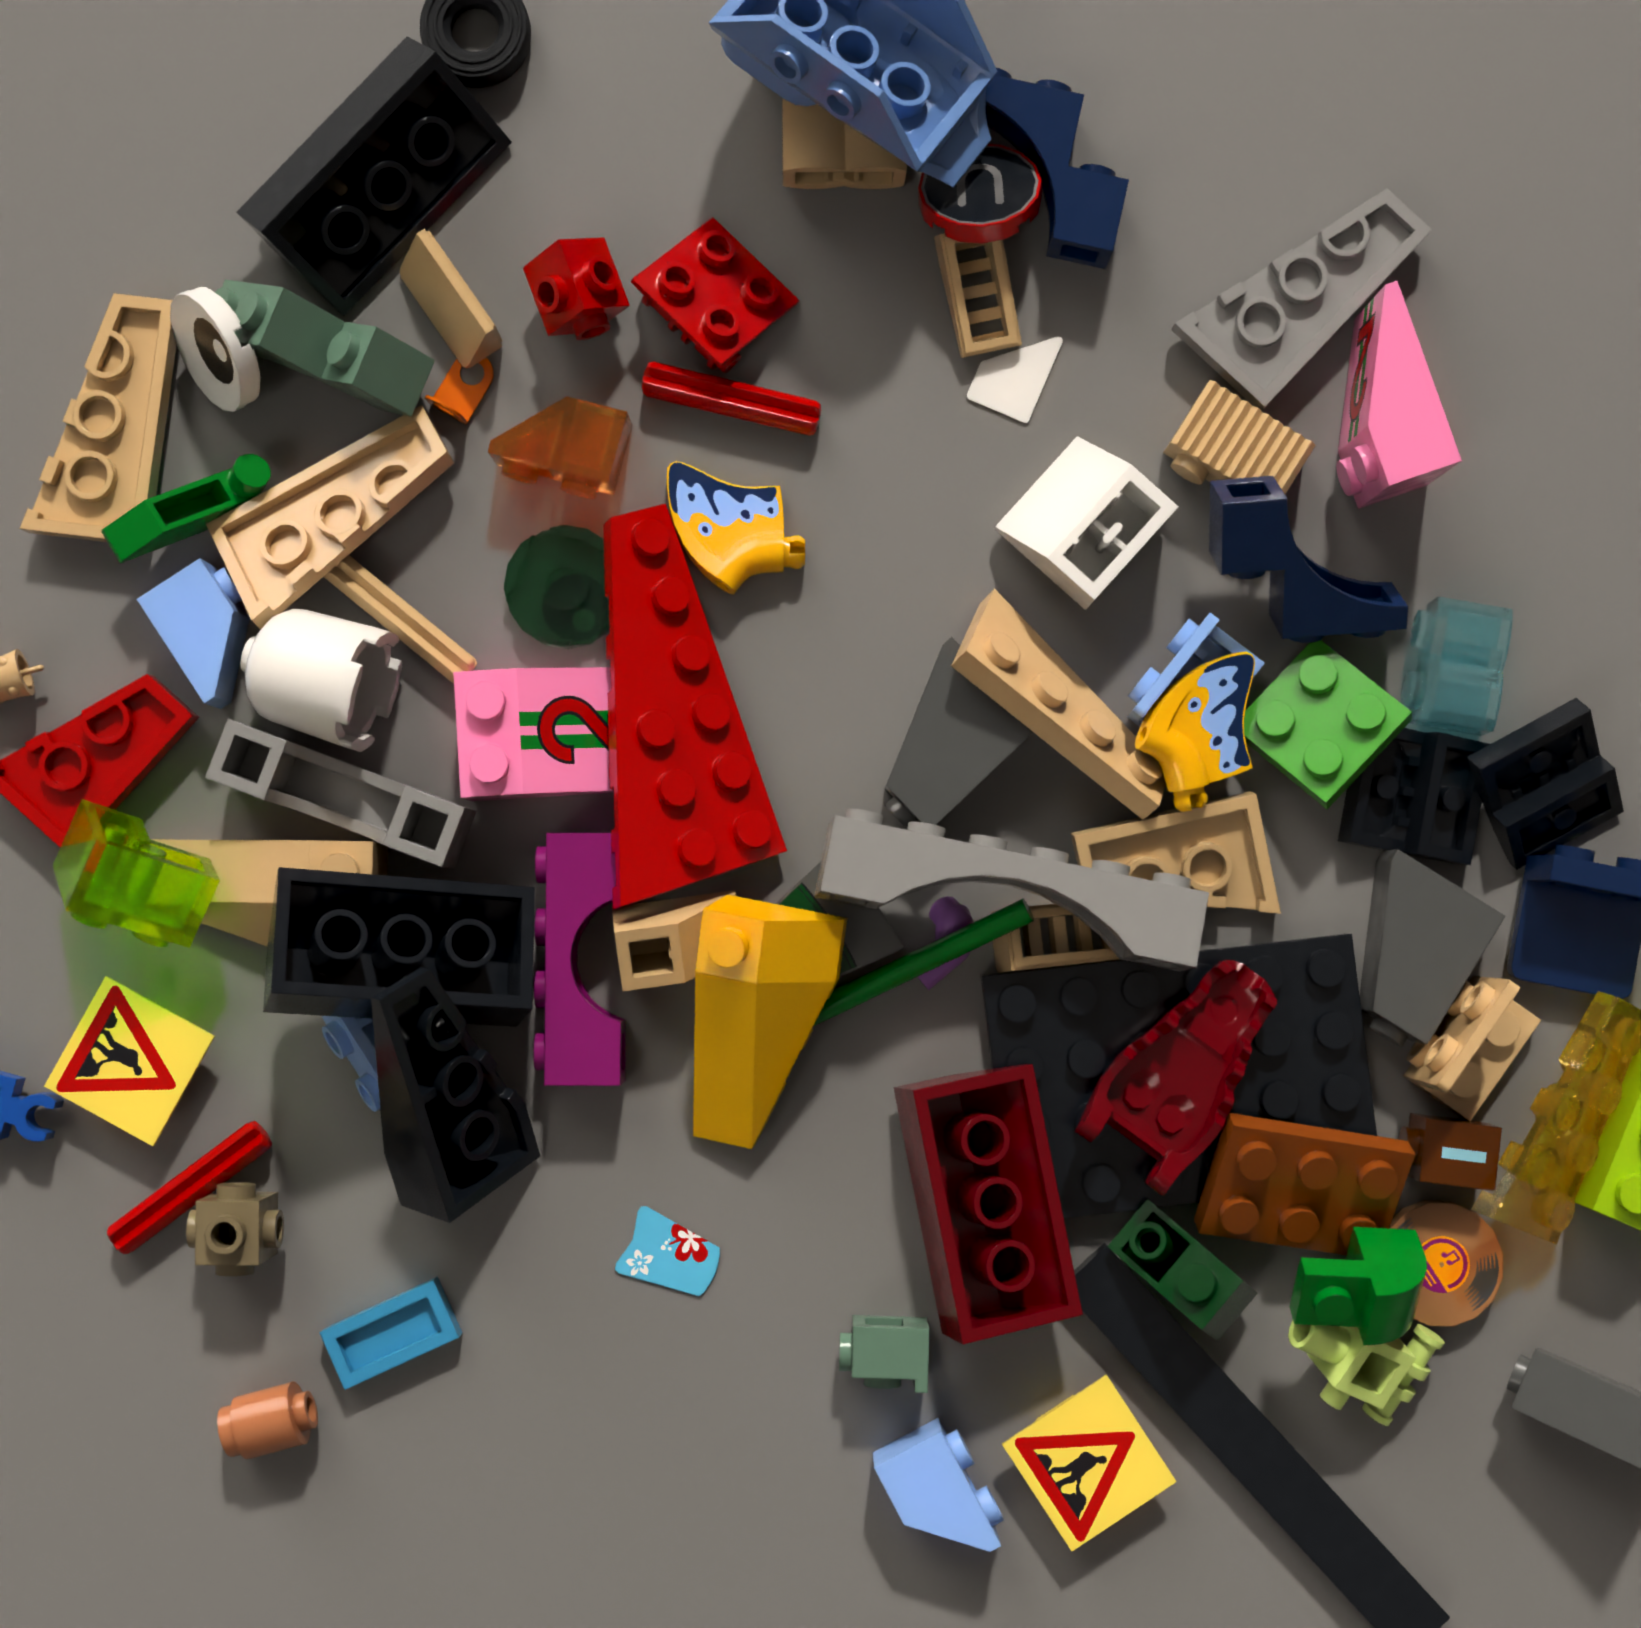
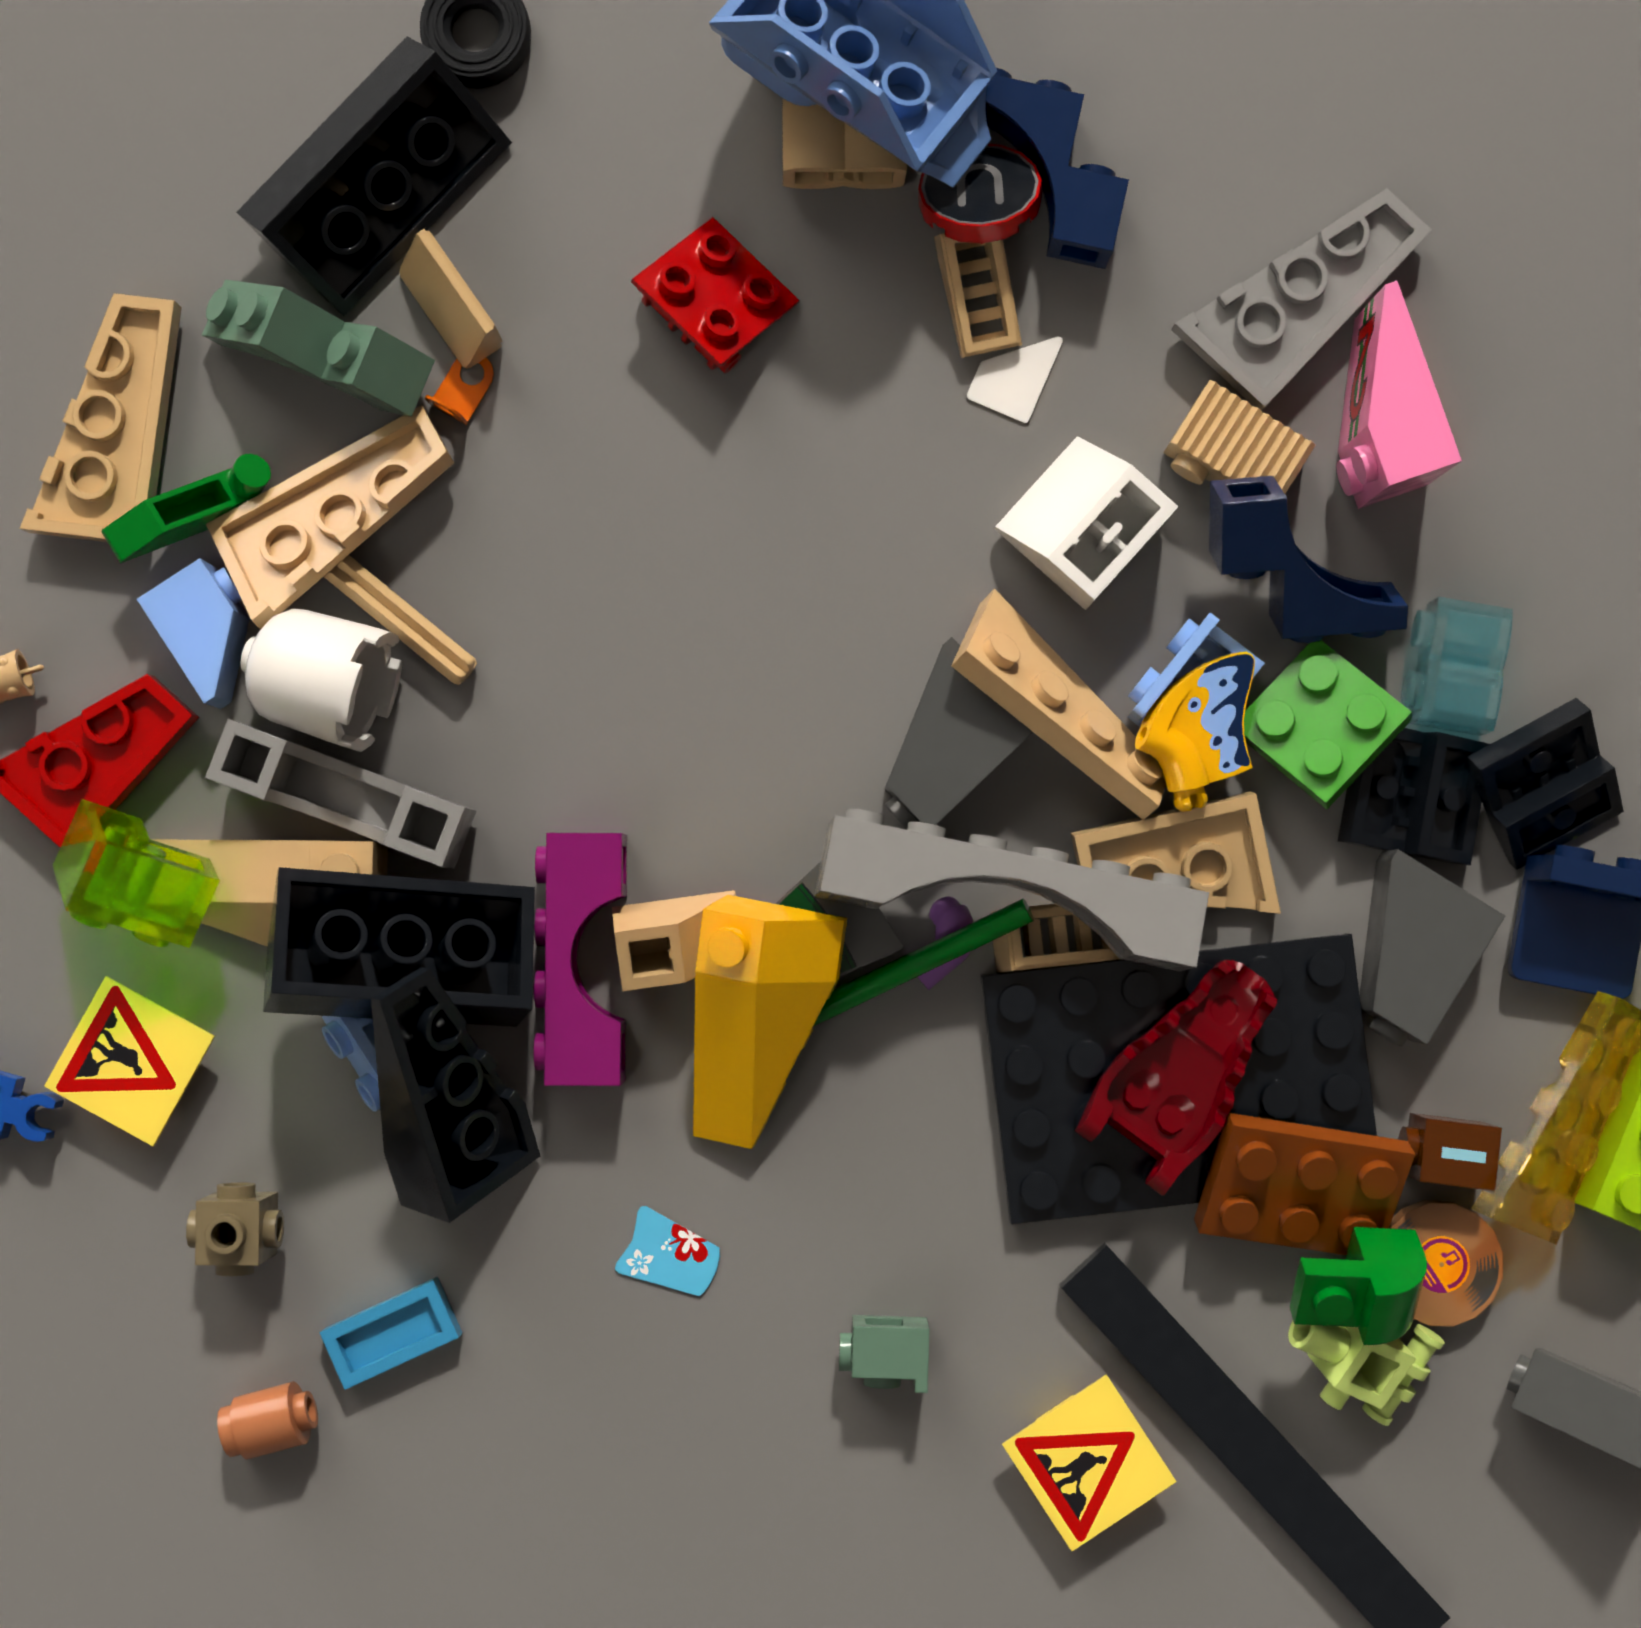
red axle [107,1121,272,1255] -> none
white tile [170,287,261,412] -> none
bright pink slope [453,667,614,801] -> none
clear orange slope [487,396,633,499] -> none
clear green tile [503,525,610,649] -> none
red brick [523,237,630,340] -> none
red wing [603,503,787,910] -> none
red axle [642,361,821,436] -> none
yellow arm [667,461,805,595] -> none
light blue slope [873,1418,1004,1552] -> none
dark red slope [893,1064,1083,1345] -> none
dark green slope [1107,1199,1258,1341] -> none
tan bracket [1403,976,1541,1121] -> none

